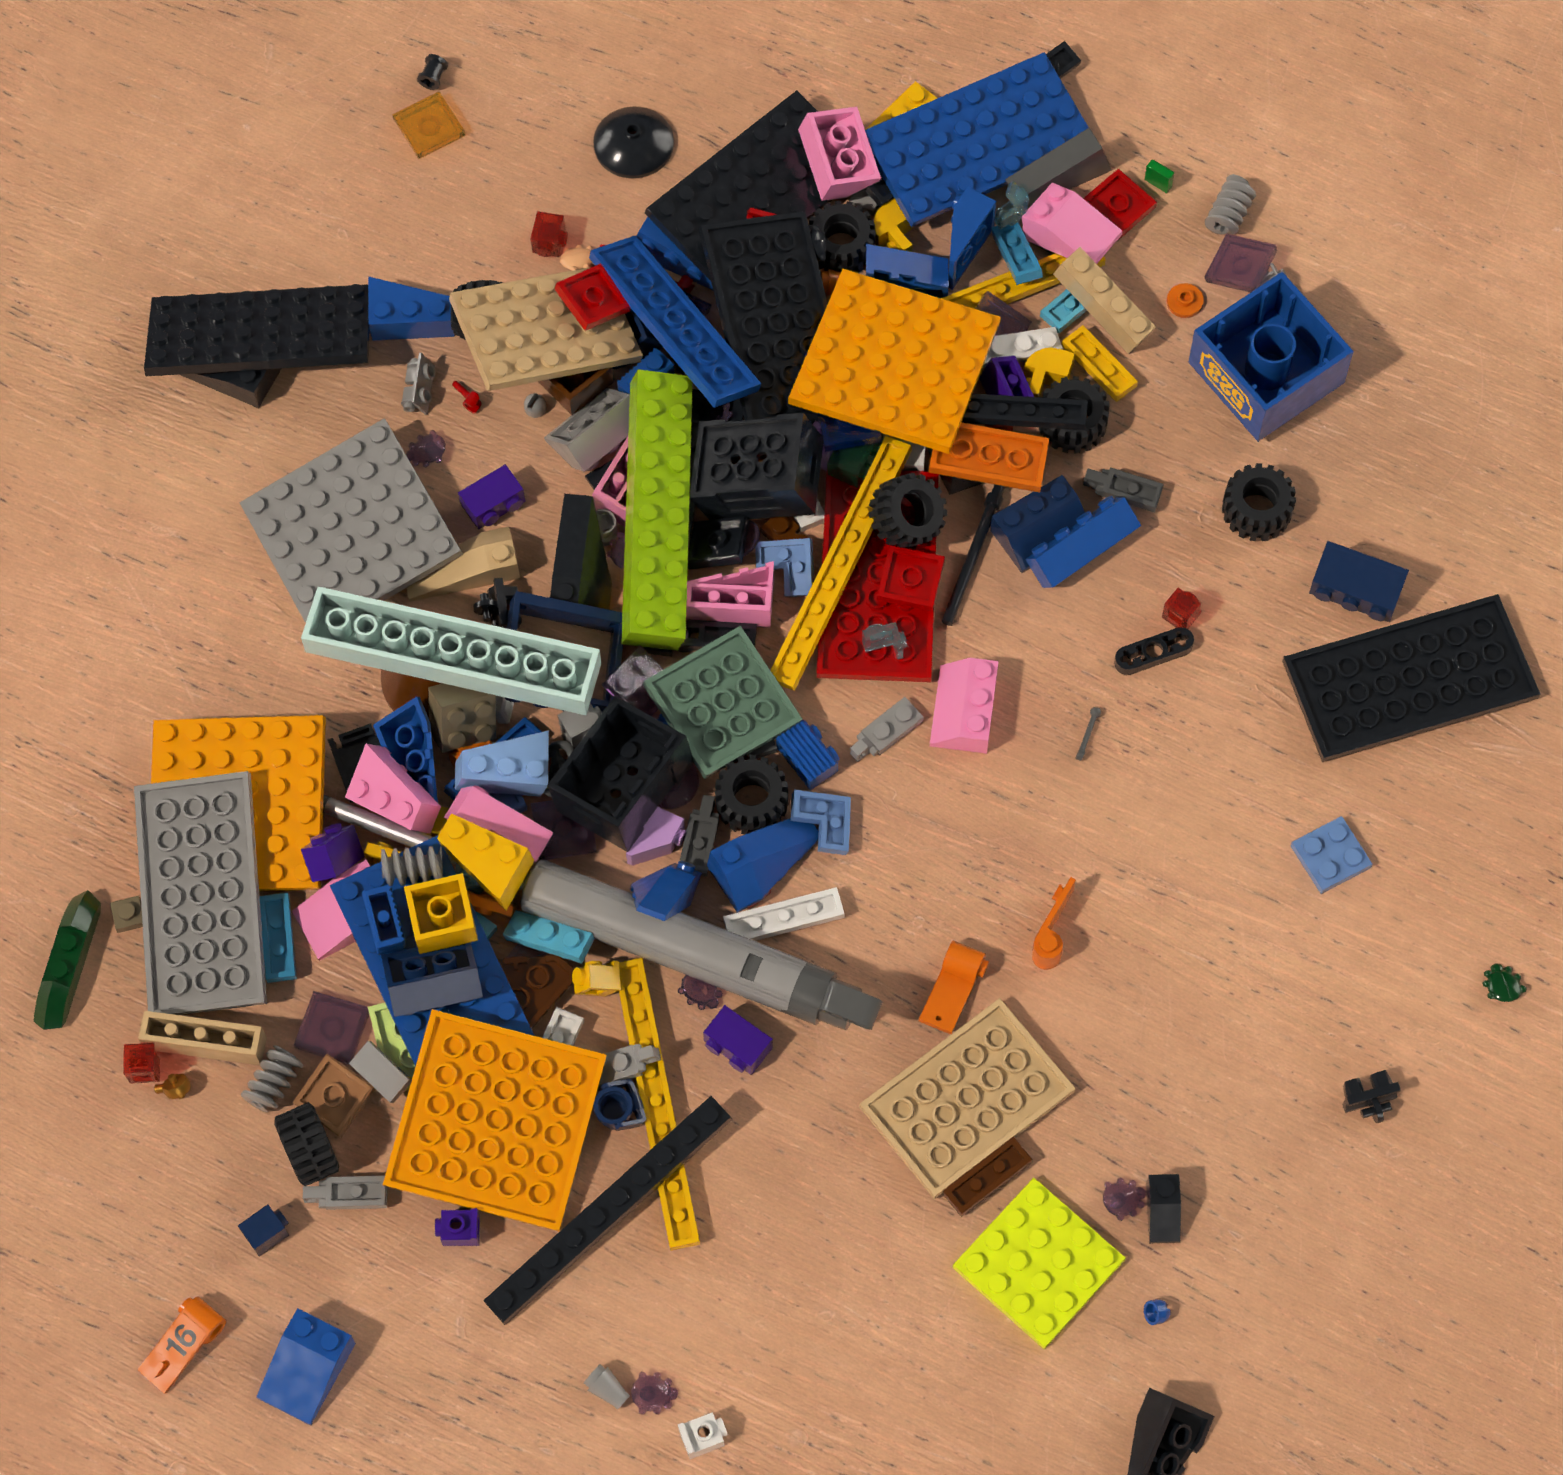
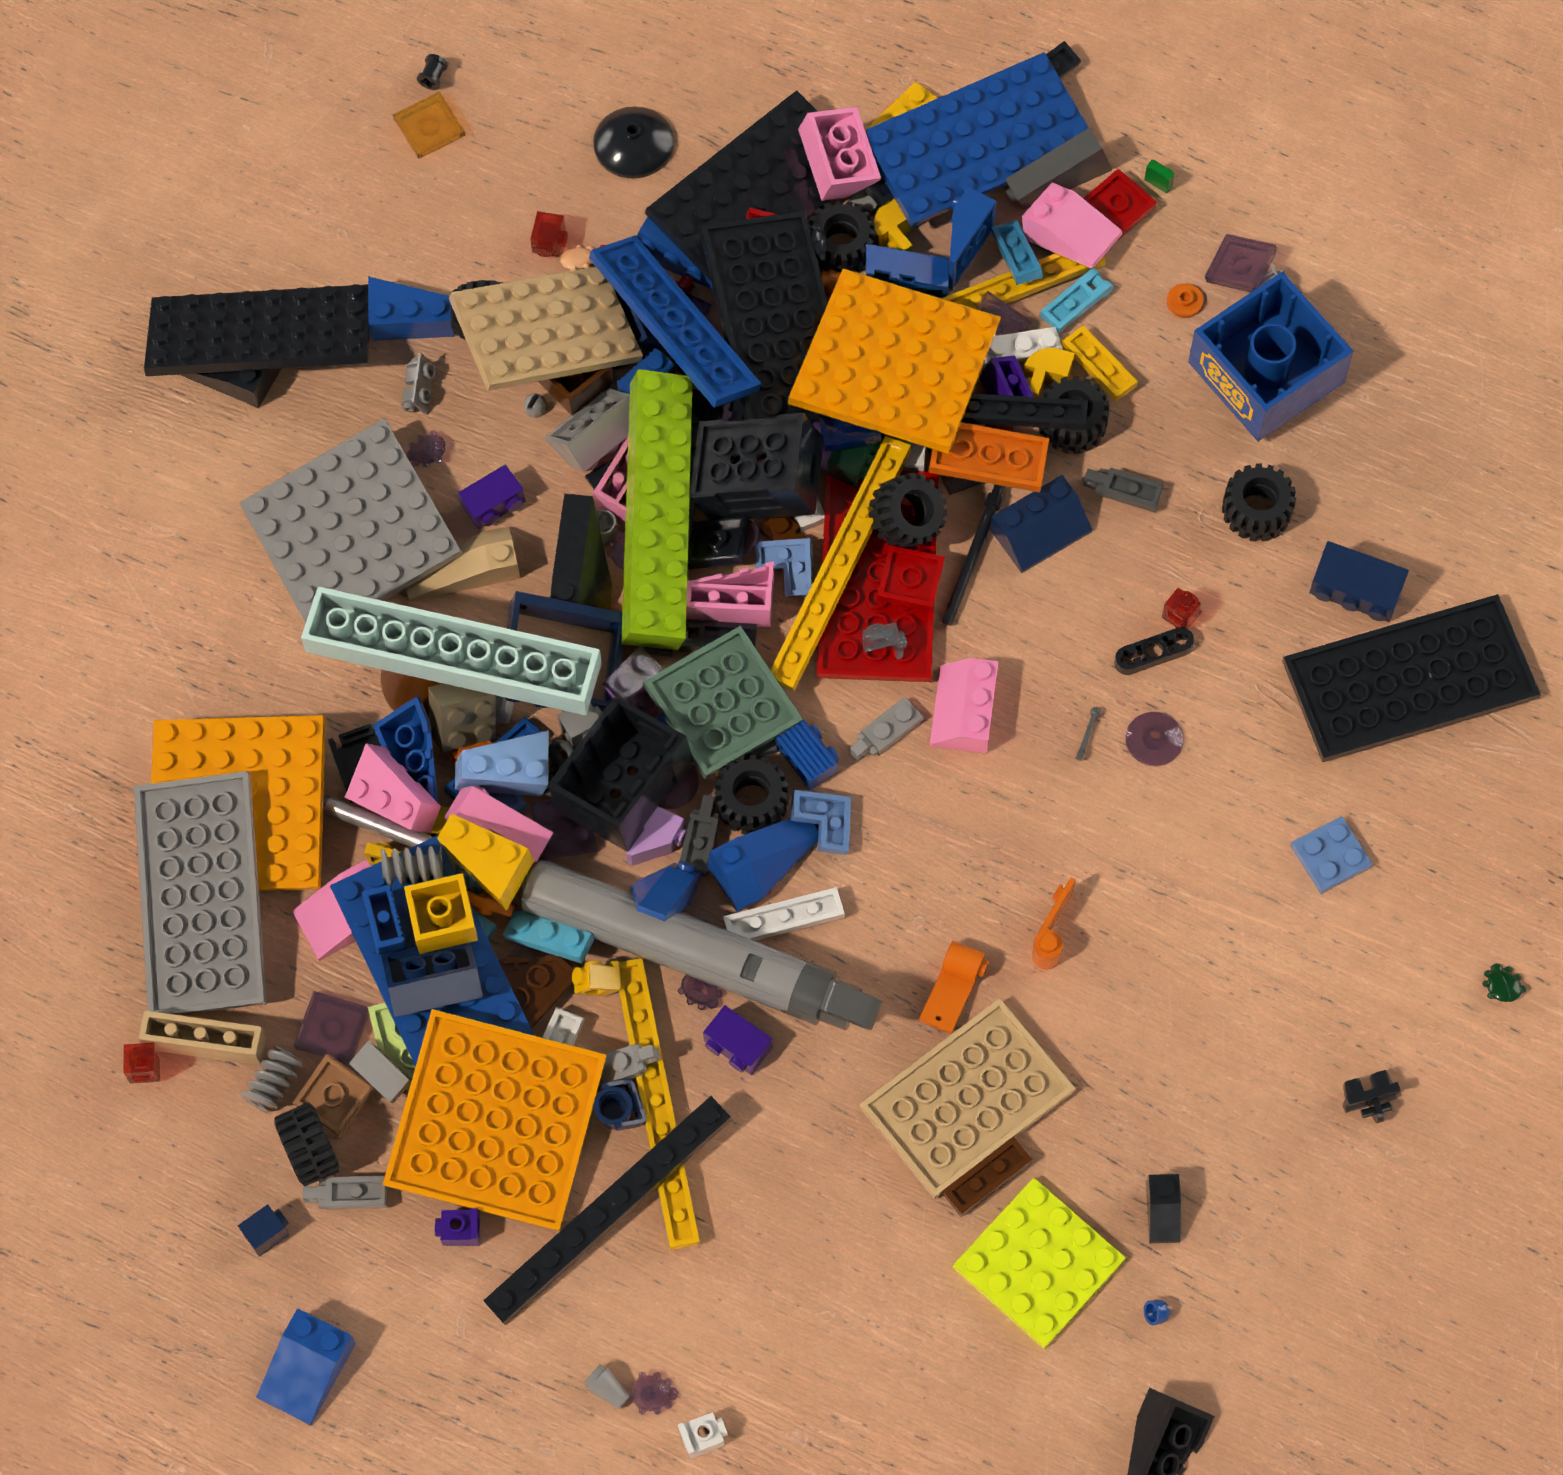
dark green brick [33,890,101,1030] -> none
dark tan plate [110,895,143,933] -> none
orange door [138,1296,227,1393] -> none
pearl gold piece [154,1074,191,1099] -> none
dark azure plate [259,893,297,983] -> none
dark purple brick [301,823,365,882] -> none
red hand [452,381,482,413] -> none
black hips [473,578,522,629] -> none
red plate [554,263,631,331] -> none
clear light blue bracket [994,181,1030,230] -> none
blue brick [1025,496,1141,588] -> none
tan brick [1053,247,1156,354] -> none
piece [1103,1177,1146,1221] -> none
light grey piece [1205,174,1256,235] -> none
none -> dish [1125,712,1183,766]

